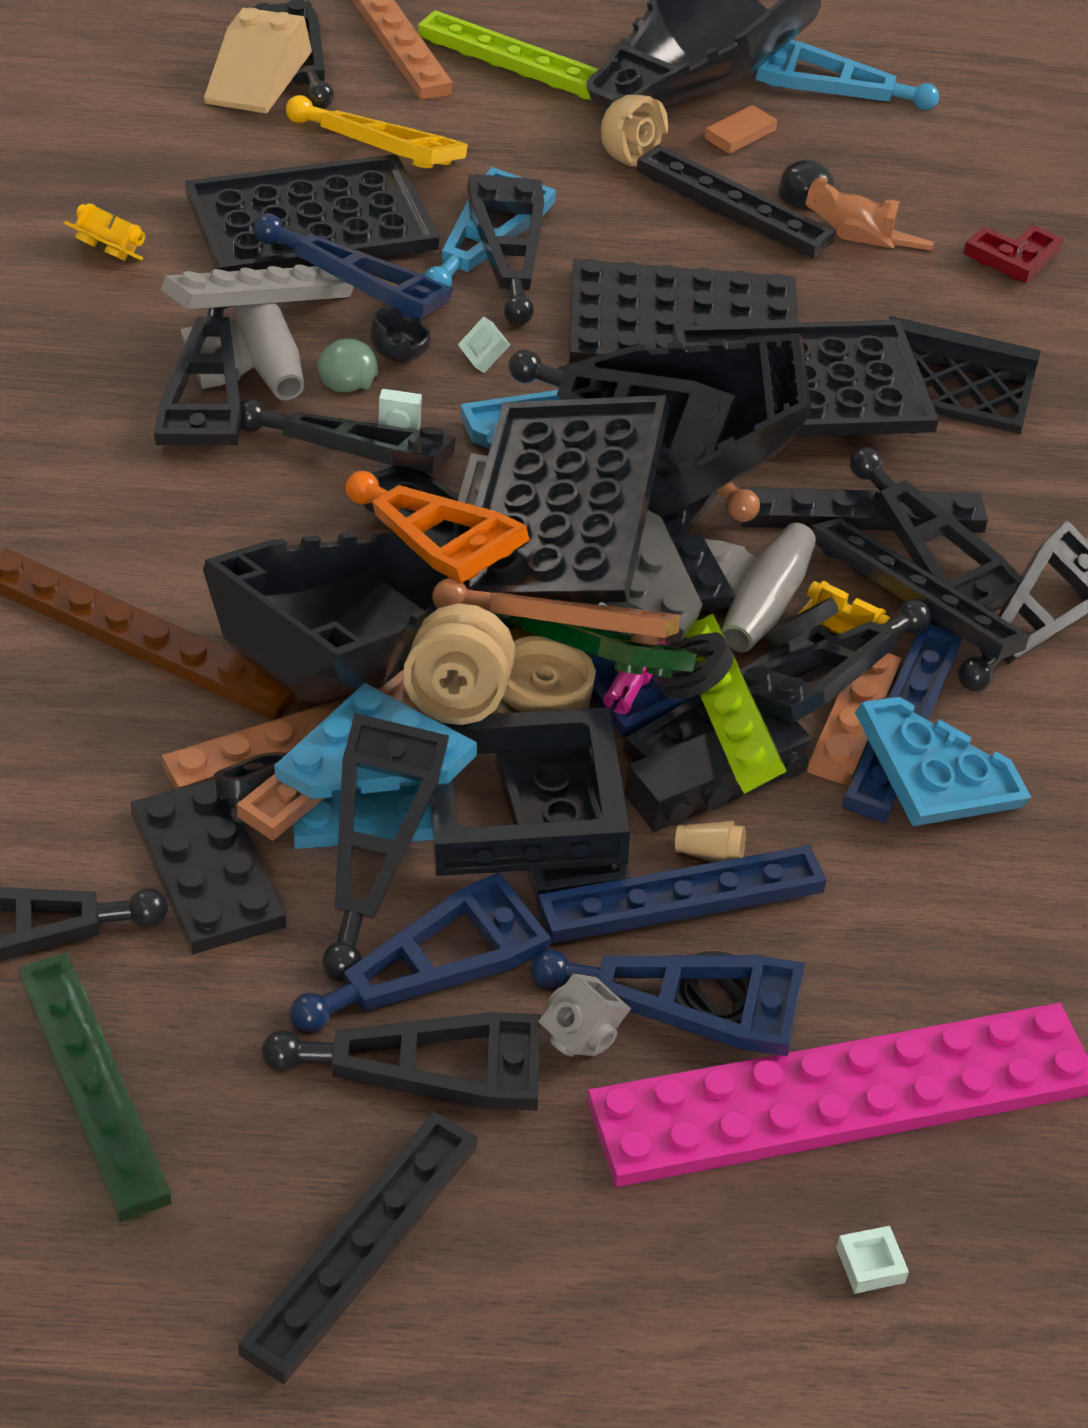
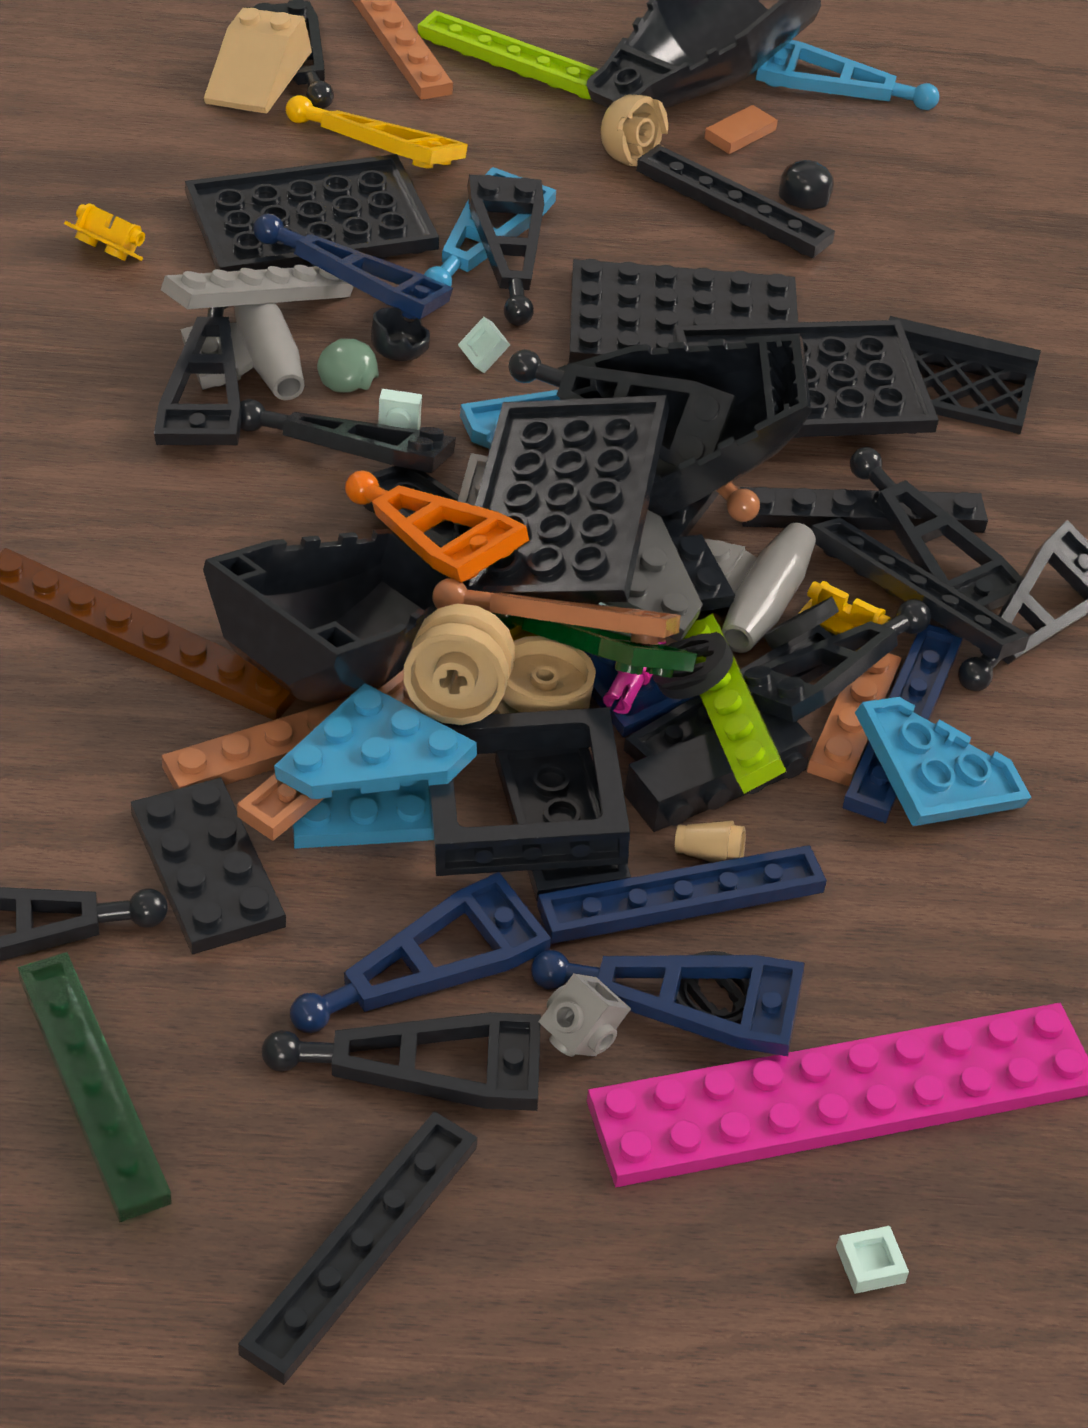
black plate [214,752,287,805] -> none
black plate [322,713,449,981] -> none
nougat animal [806,177,934,250] -> none
dark red plate [963,225,1064,283] -> none

